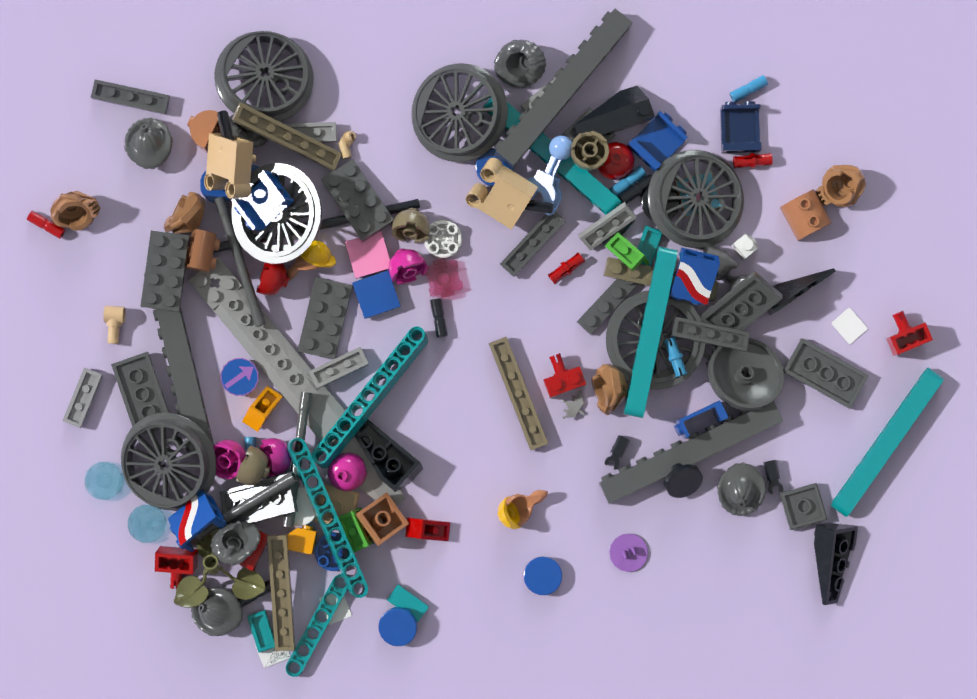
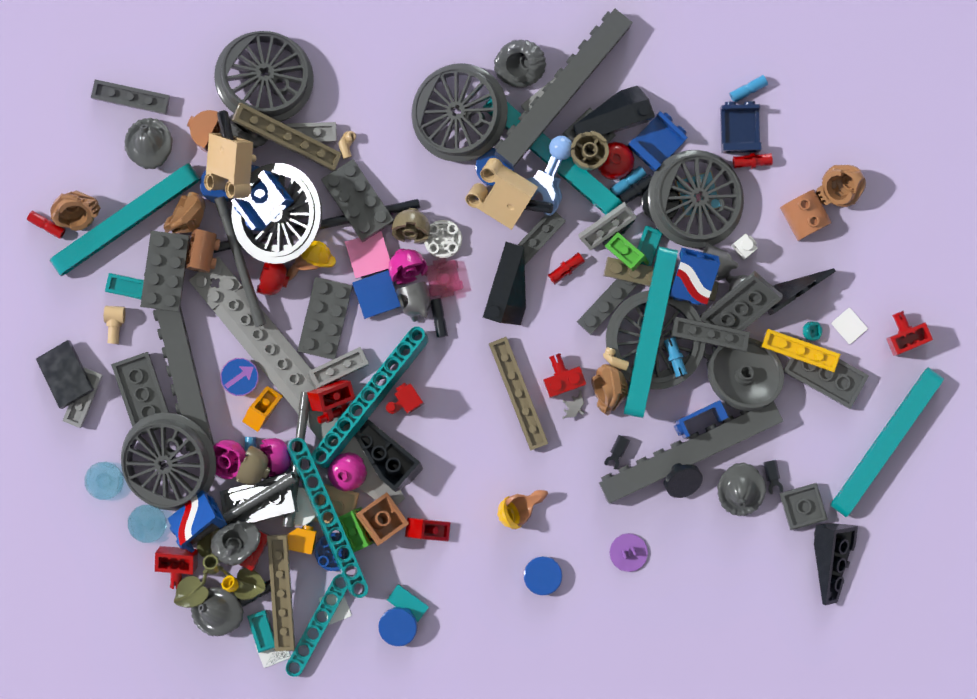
none -> black tile [36,340,94,409]
none -> teal beam [50,163,200,276]
none -> teal tile [105,273,144,300]
none -> yellow hinge [221,575,239,592]
none -> red brick [307,380,355,424]
none -> red brick [386,383,424,414]
none -> flat silver piece [396,282,431,322]
none -> black wedge [483,241,526,325]
none -> tan arm [603,347,629,371]
none -> yellow tile [761,329,841,373]
none -> teal tile [803,322,822,341]

